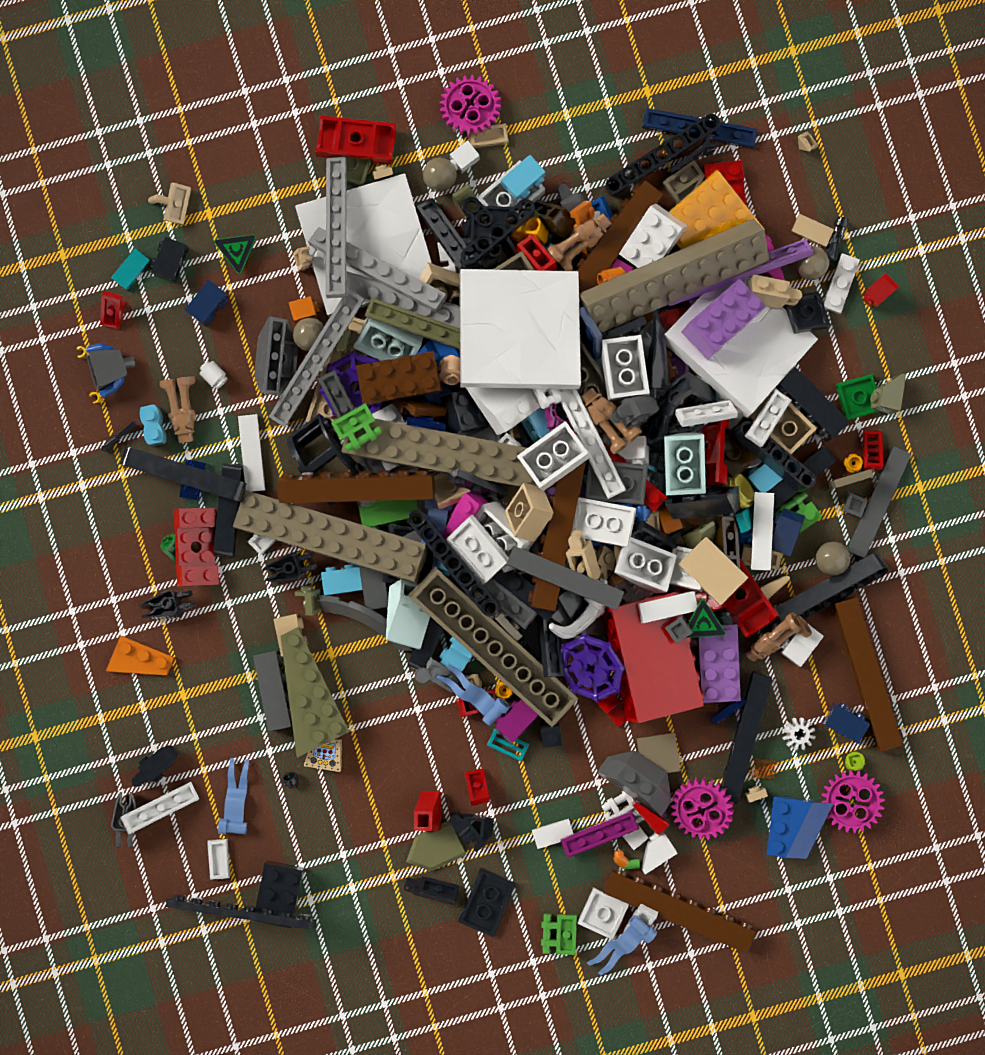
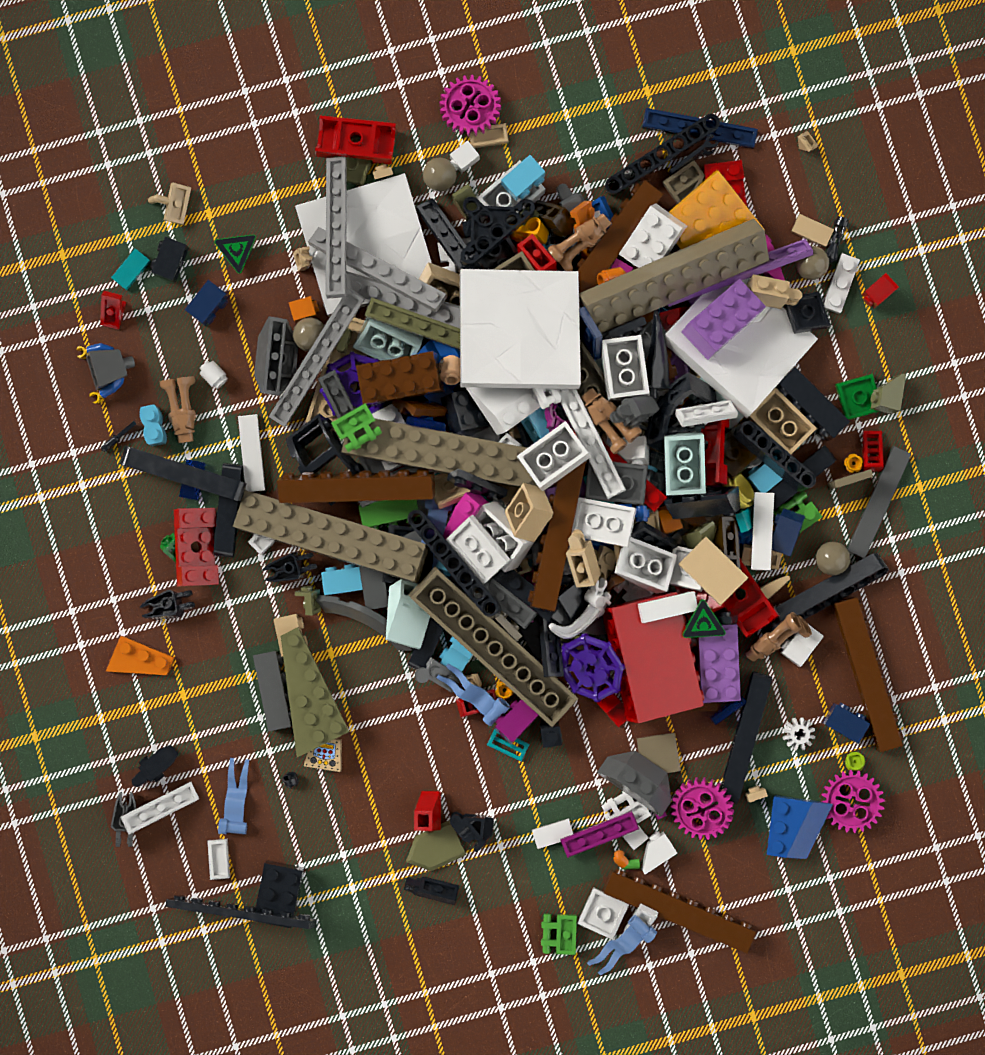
black tile [458,868,516,937] -> none
red slope [465,768,490,806] -> none
dark grey tile [506,546,624,610] -> none
red slope [632,800,669,835] -> none
dark grey plate [665,616,693,644] -> none
white tile [745,389,791,447] -> none
clear orange tile [754,758,775,780] -> none
dark grey plate [842,493,868,518] -> none

